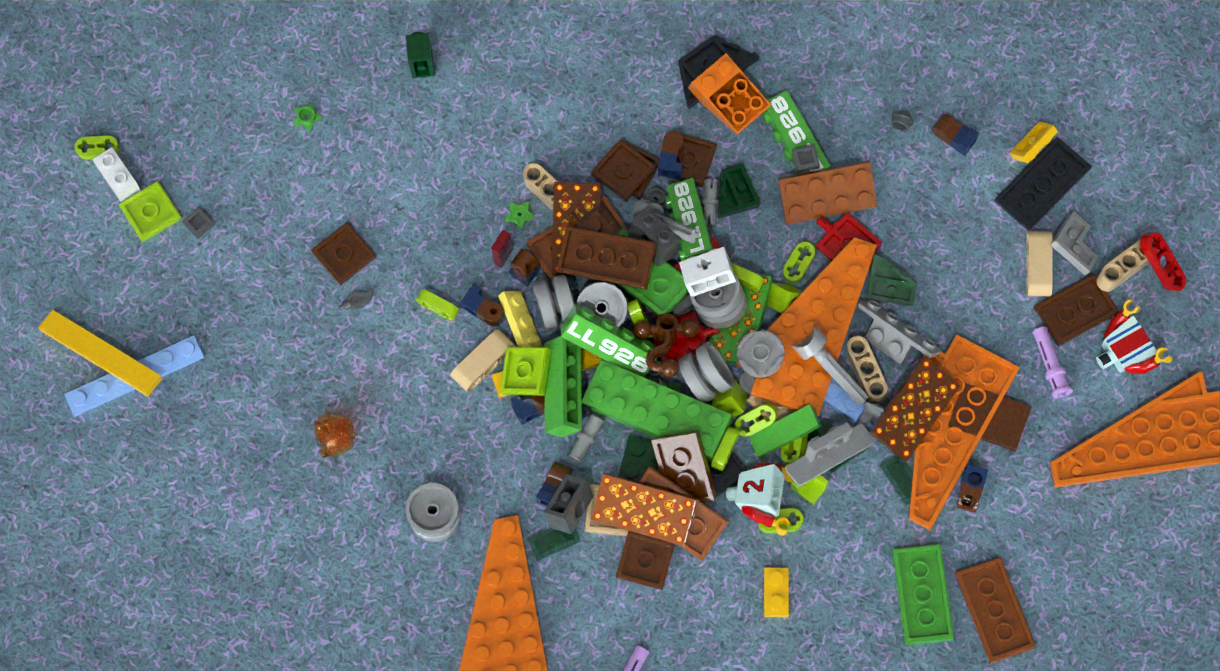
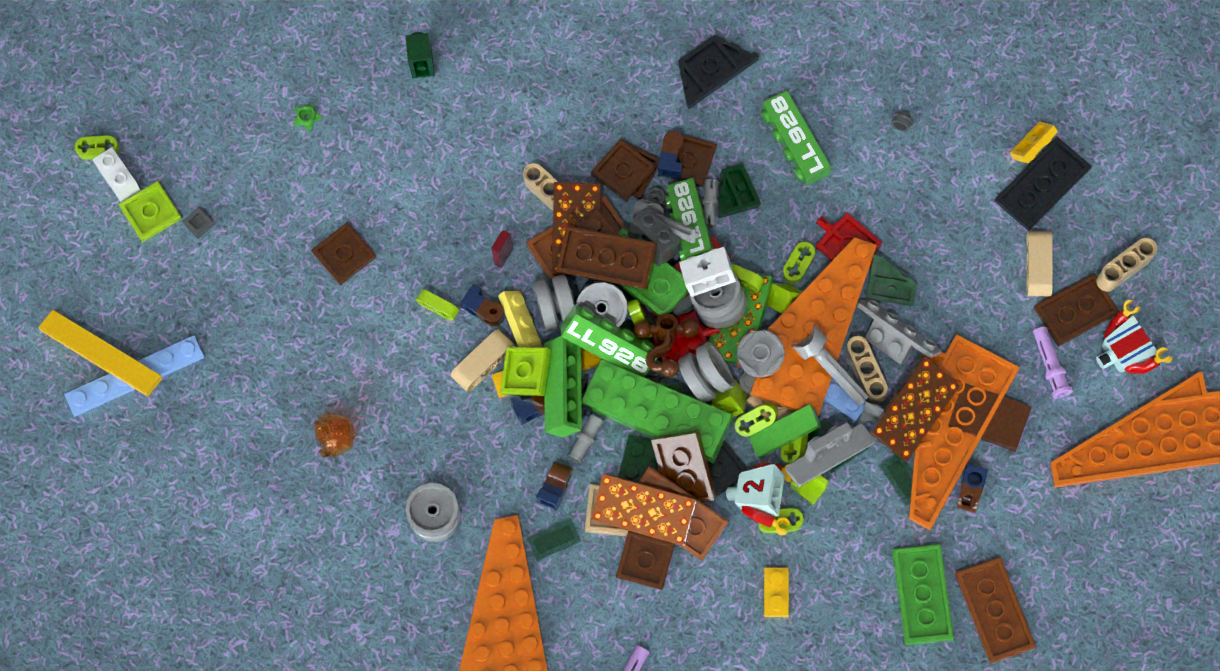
dark grey piece [338,289,373,310] -> none
bright green plate [505,201,535,230] -> none
reddish brown leg [509,249,540,287] -> none
dark grey brick [544,474,593,535] -> none
orange slope [688,53,771,135] -> none
lime beam [711,426,741,471] -> none
dark orange plate [778,160,877,225] -> none
dark grey tile [792,144,820,173] -> none
leg [932,114,979,156] -> none
light grey plate [1050,211,1099,275] -> none
red beam [1140,232,1186,291] -> none

